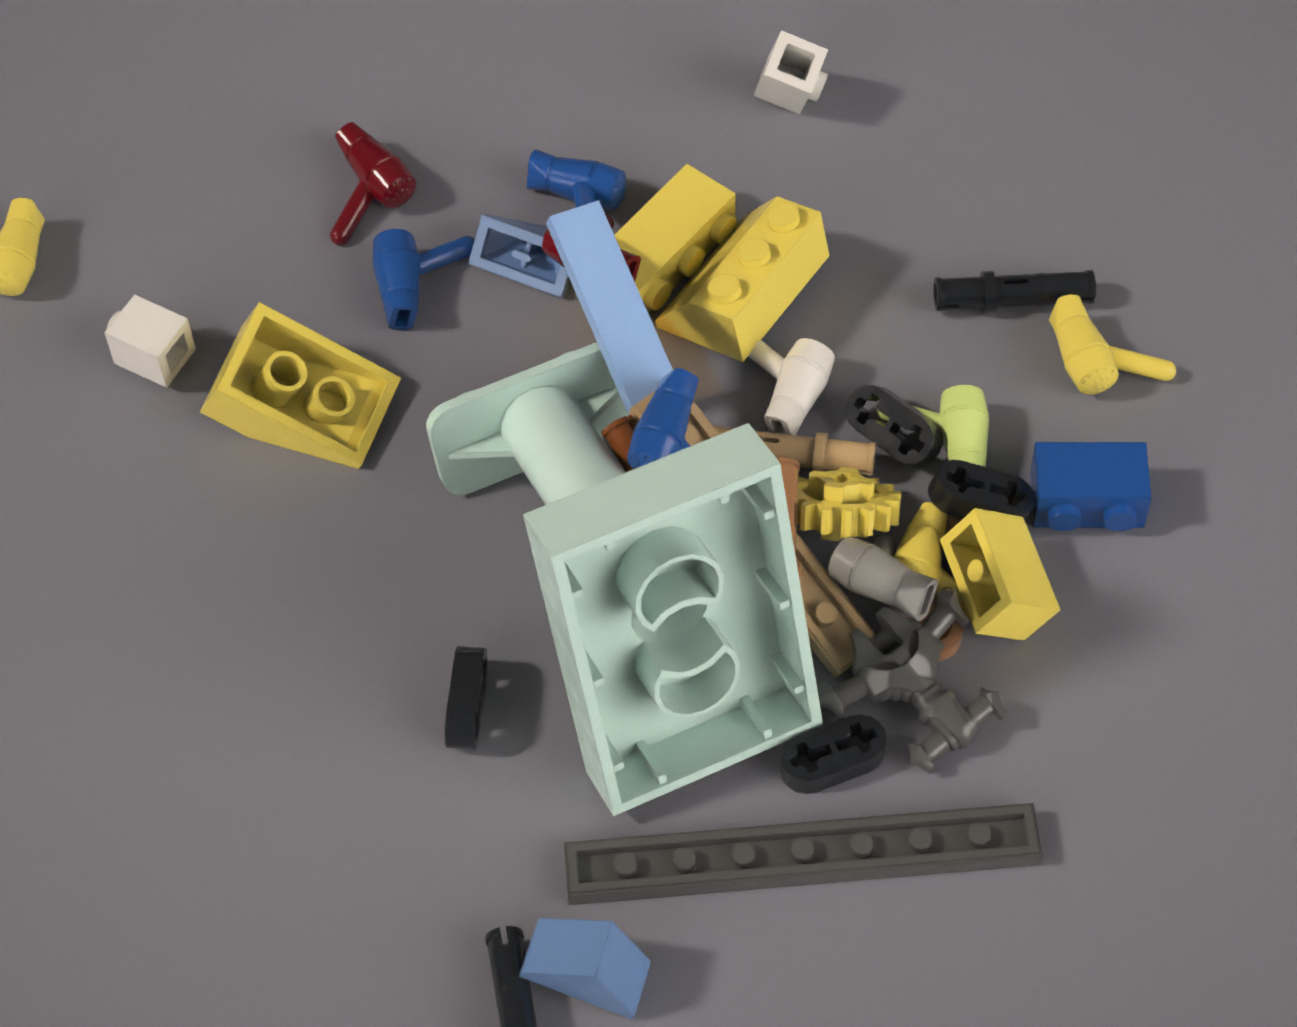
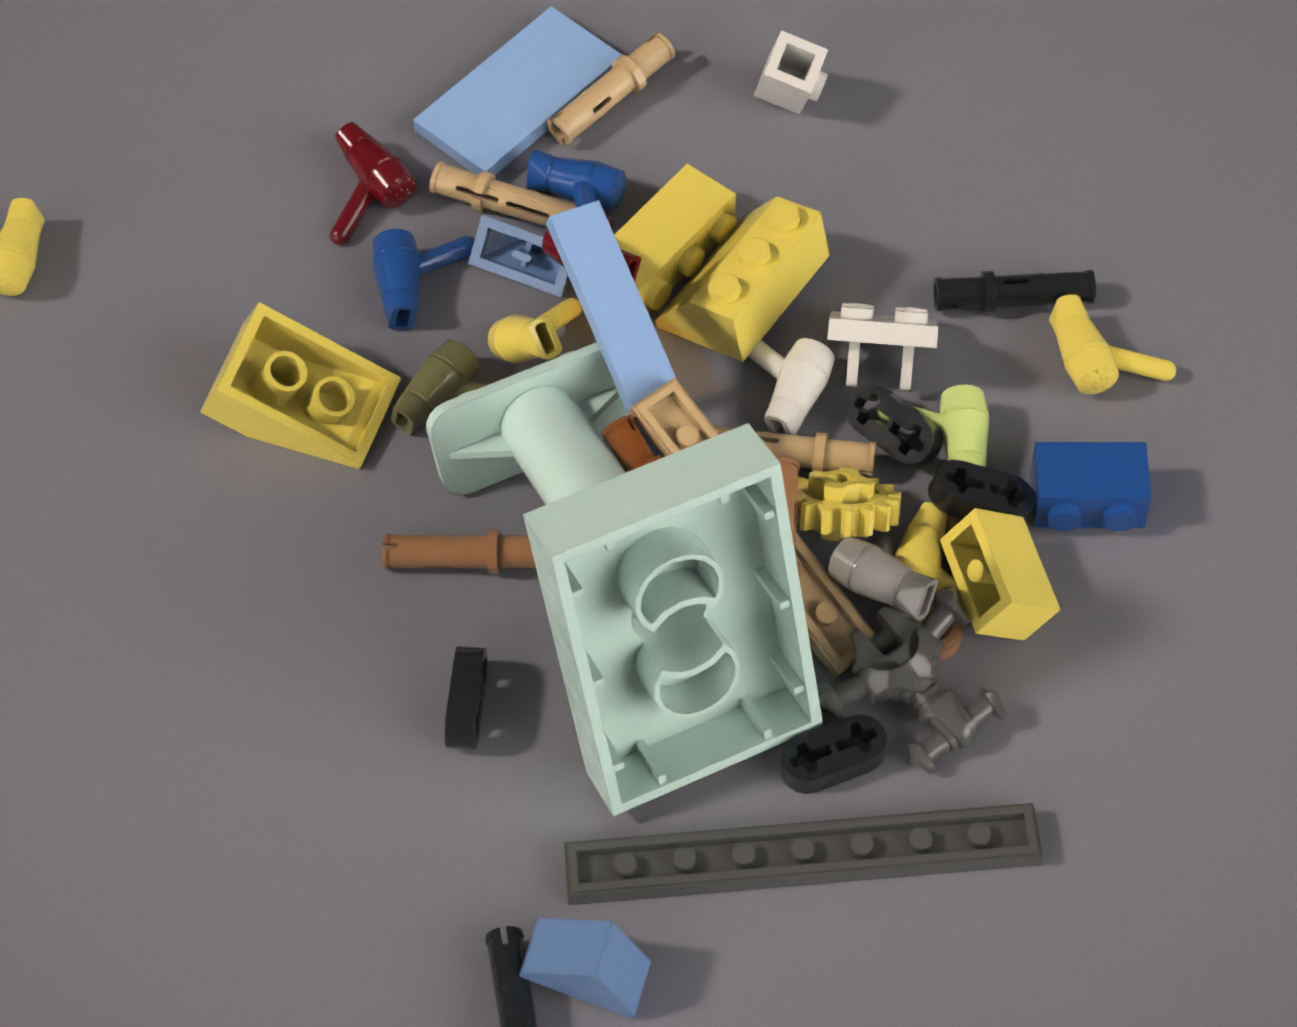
white brick [104,294,196,388] -> none
blue piece [627,368,699,469] -> none
none -> medium nougat pin [381,530,536,574]
none -> olive piece [391,339,488,435]
none -> light blue tile [413,6,622,175]
none -> tan pin [429,161,576,227]
none -> light yellow piece [488,298,582,363]
none -> tan pin [547,32,675,146]
none -> white plate [827,303,939,391]

